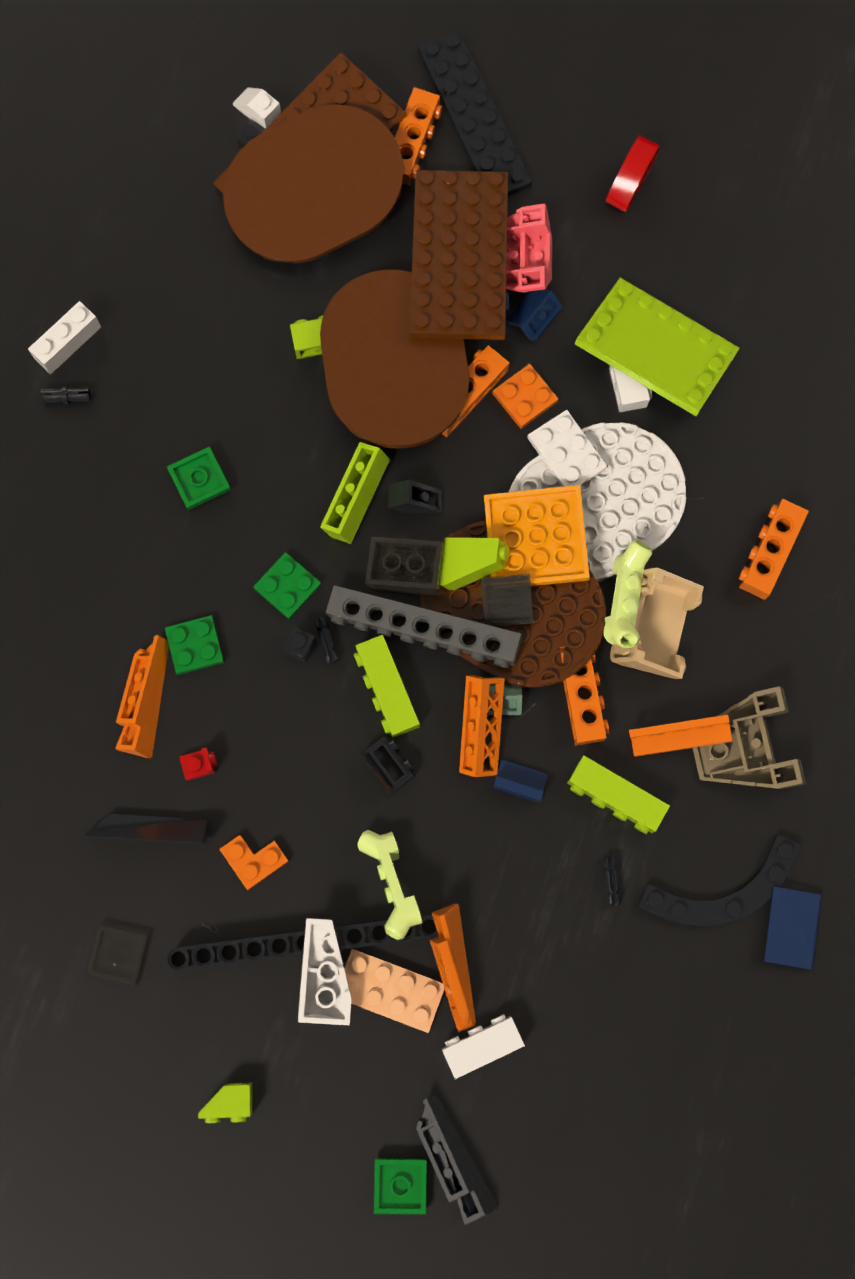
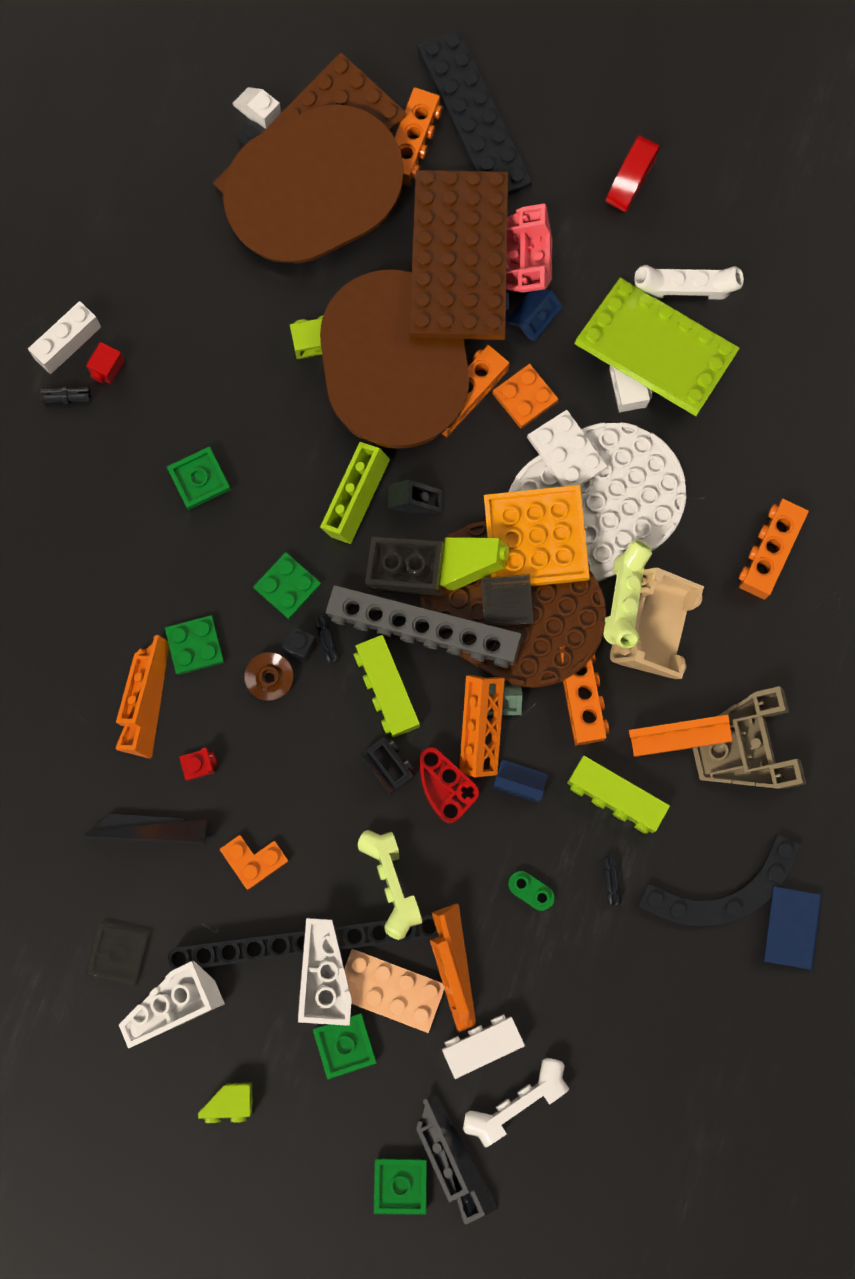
none -> red brick [86,342,125,384]
none -> white wedge [119,961,225,1048]
none -> reddish brown dish [244,652,293,701]
none -> green plate [313,1013,377,1079]
none -> red beam [420,748,479,824]
none -> white plate [463,1058,569,1147]
none -> green plate [508,871,554,911]
none -> white plate [634,265,744,299]

